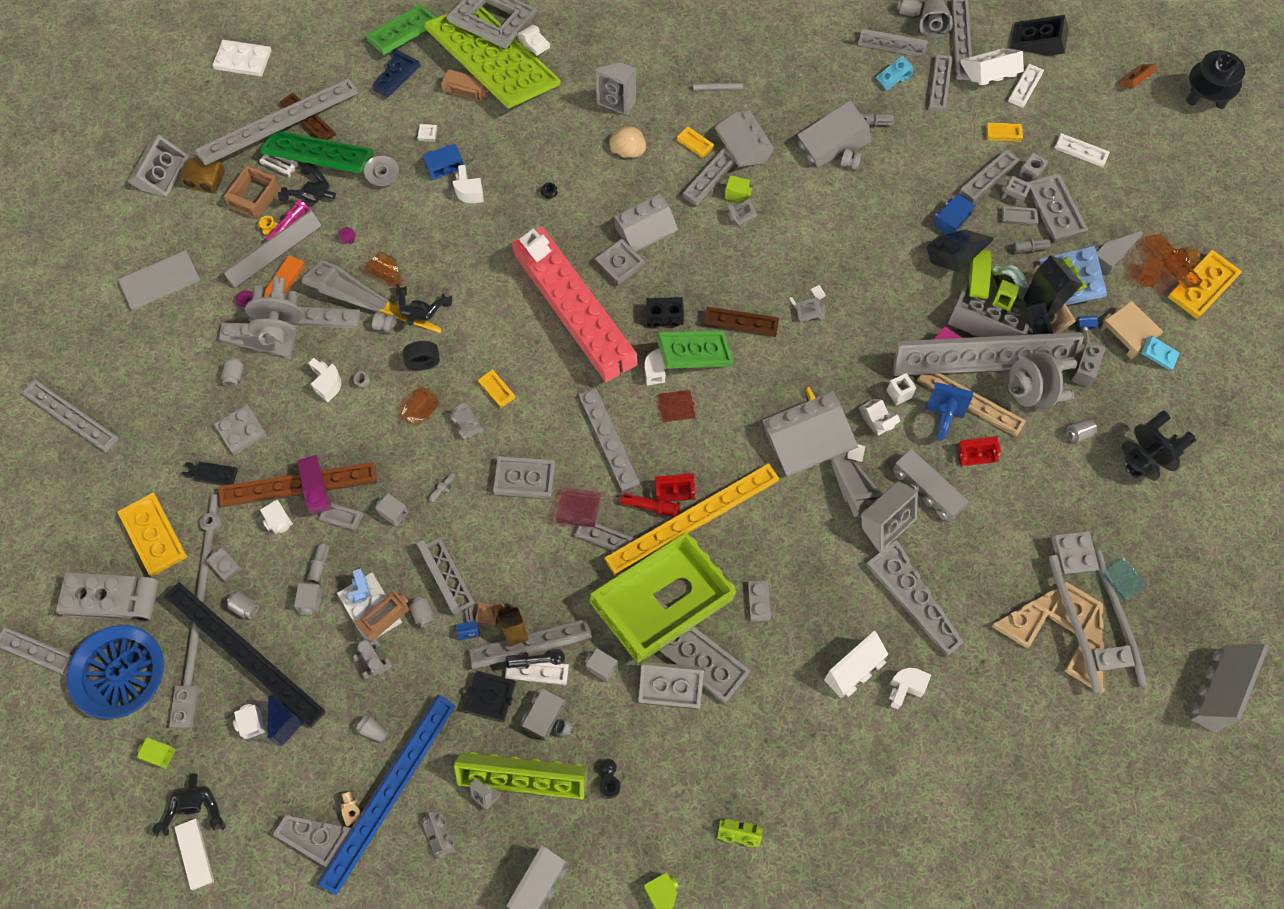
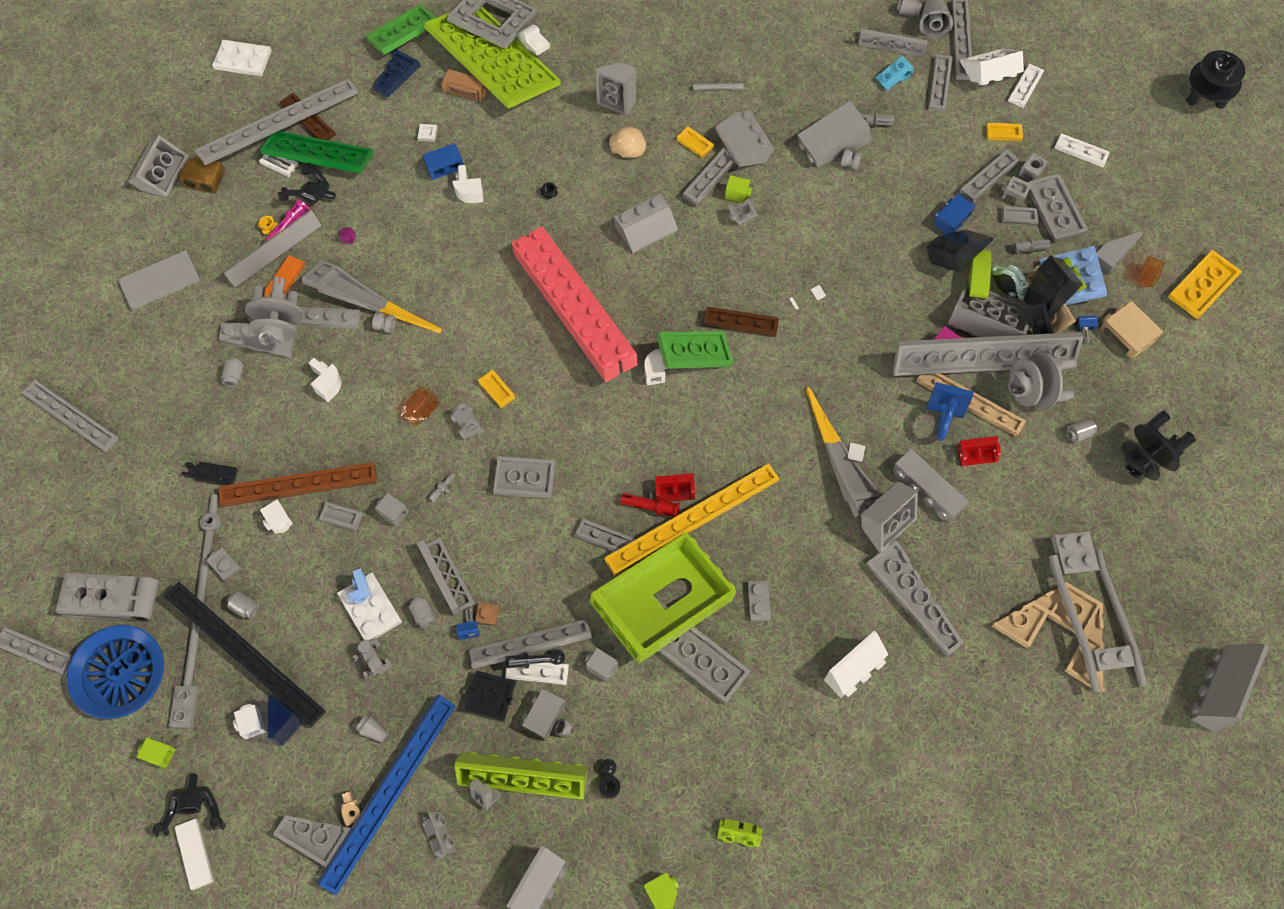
yellow plate [117,492,188,577] -> none
light grey plate [214,405,267,455] -> none
medium nougat window [224,165,281,219] -> none
magenta plate [236,290,253,307] -> none
light grey brick [294,583,323,616] -> none
magenta slope [298,455,332,515] -> none
light grey axle [307,543,329,584] -> none
light grey hinge [354,371,370,388] -> none
medium nougat window [354,590,409,642] -> none
light grey dish [364,156,399,186] -> none
clear orange slope [366,252,403,286] -> none
black piece [396,284,453,325] -> none
black tyre [403,341,440,371] -> none
pearl gold piece [494,600,529,647] -> none
white brick [519,228,551,262] -> none
clear pink tile [556,488,601,528] -> none
light grey plate [579,388,640,493] -> none
light grey plate [595,239,645,285] -> none
light grey plate [638,661,704,709] -> none
black brick [646,297,684,328] -> none
clear red piece [658,390,695,423] -> none
light grey slope [763,391,858,477] -> none
light grey bracket [796,297,826,322] -> none
white brick [858,399,900,435] -> none
white brick [886,373,916,405] -> none
white brick [889,668,931,709] -> none
lime brick [992,280,1020,311] -> none
black slope [1011,15,1069,56] -> none
light grey brick [1071,341,1105,388] -> none
clear light blue piece [1102,557,1147,602] -> none
dark orange plate [1119,64,1157,88] -> none
medium azure plate [1141,336,1180,369] -> none
clear orange plate [1143,234,1203,289] -> none

